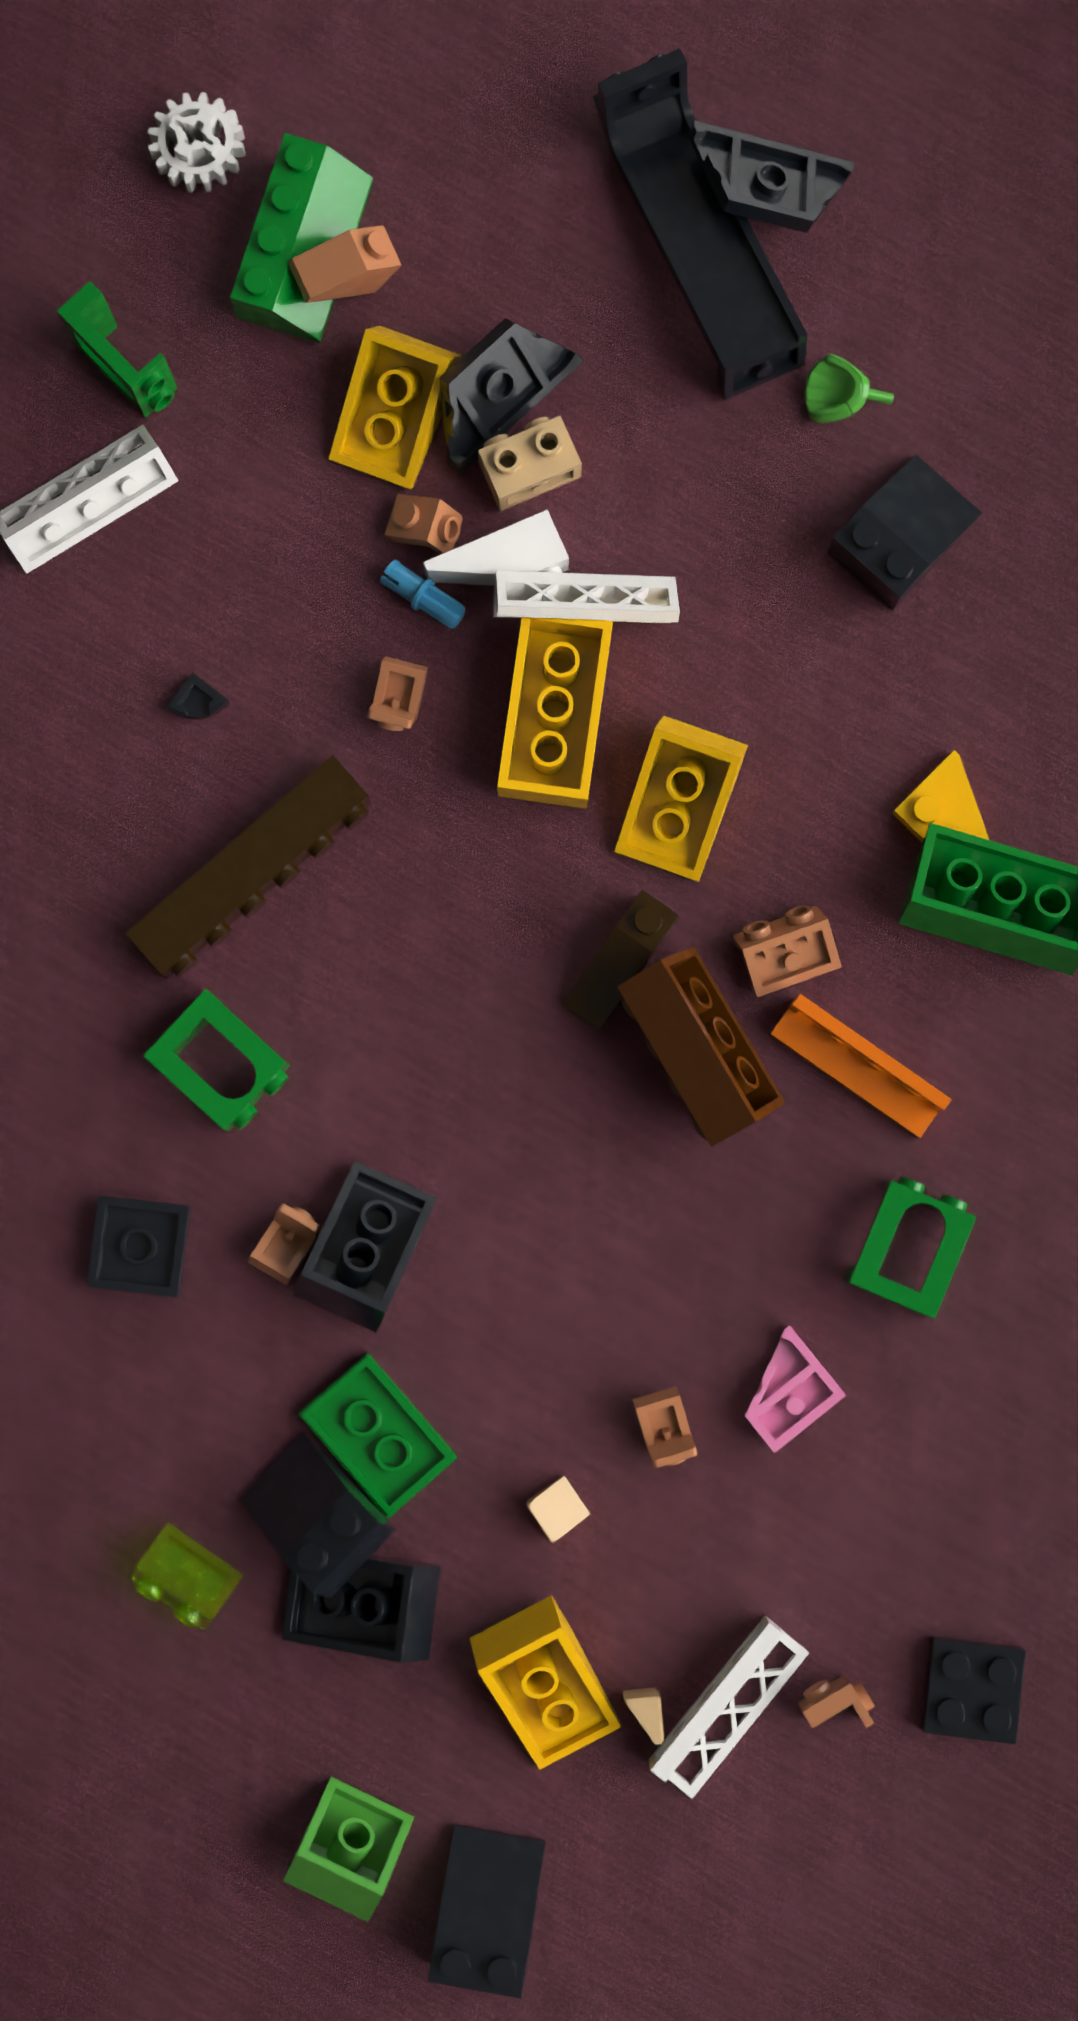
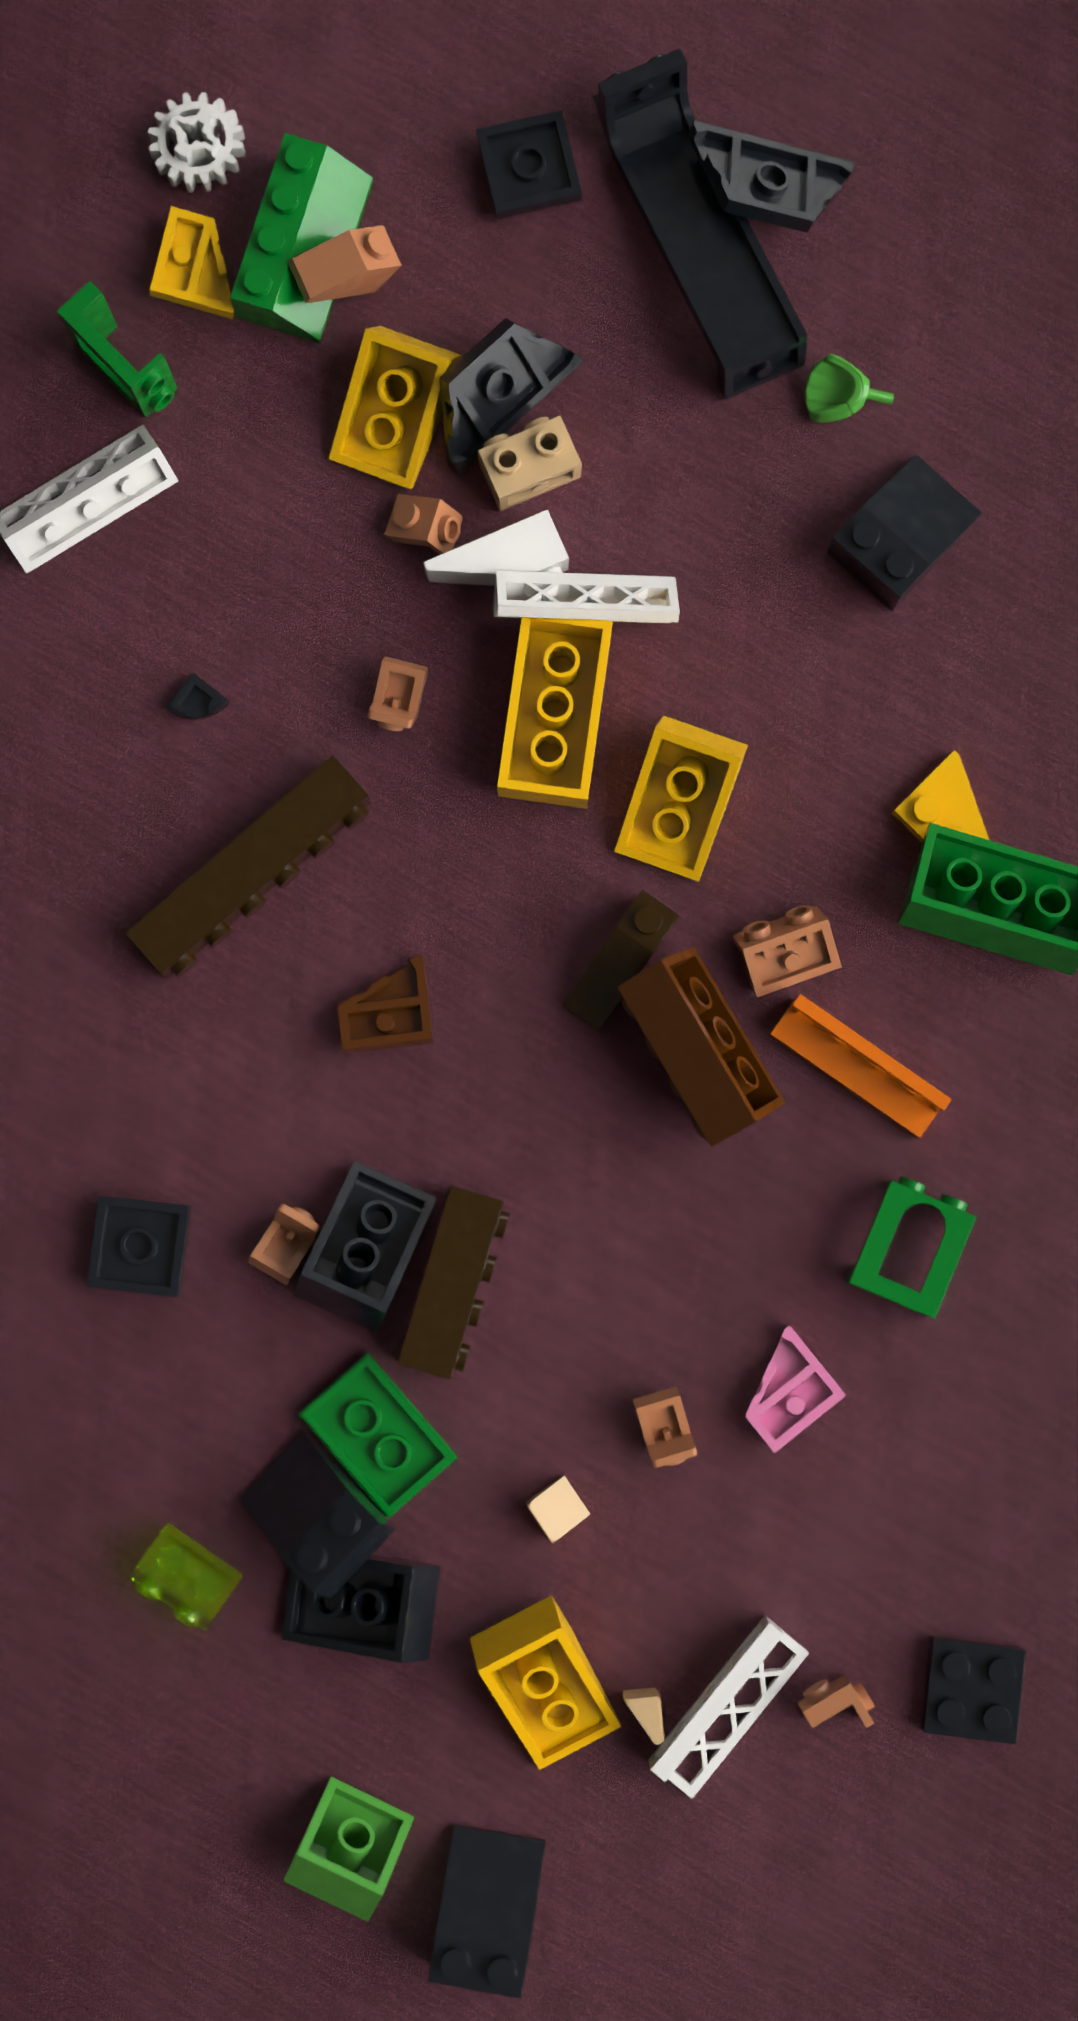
green panel [143,989,291,1132] -> none
dark azure axle [380,560,465,628] -> none
none -> yellow wing [150,206,234,319]
none -> reddish brown wing [337,955,434,1054]
none -> dark brown brick [397,1185,510,1380]
none -> black plate [476,110,582,220]

